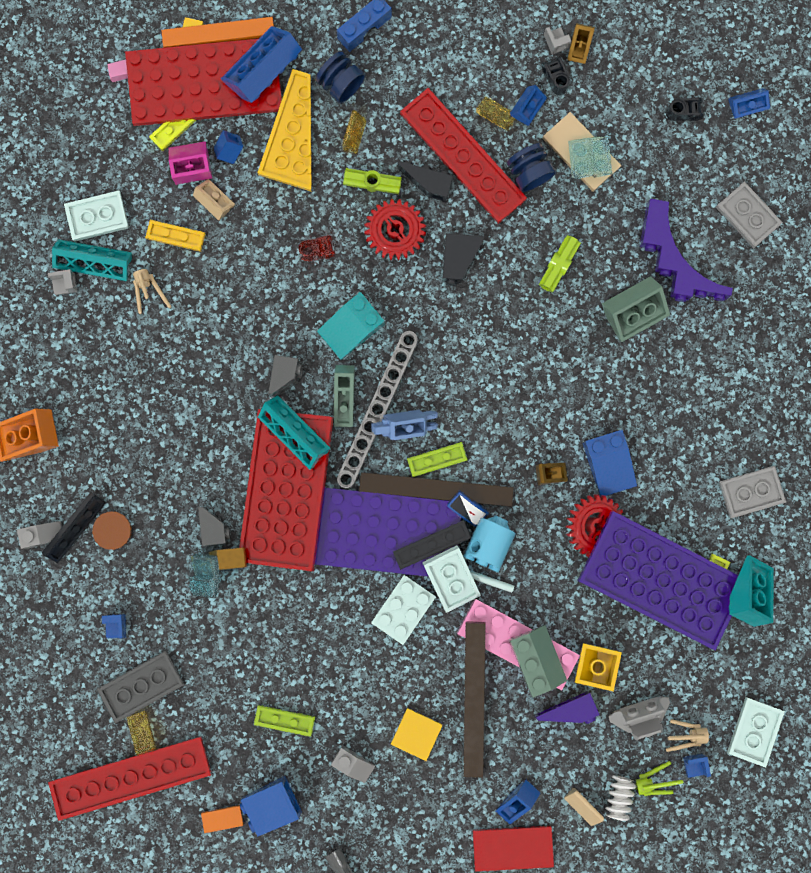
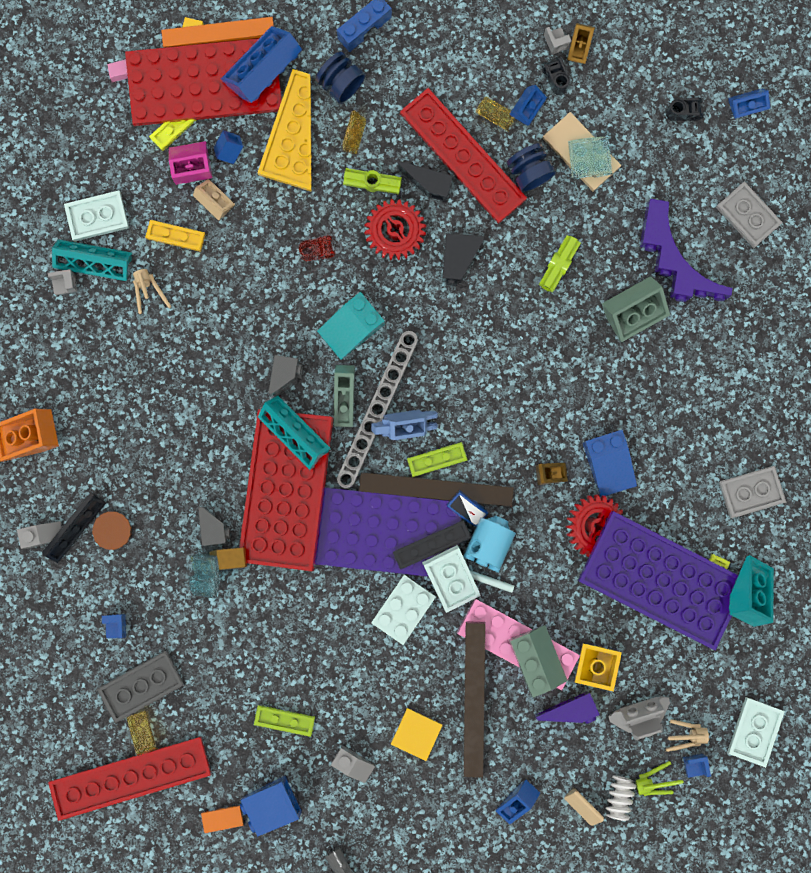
red tile [473,826,554,872] -> none

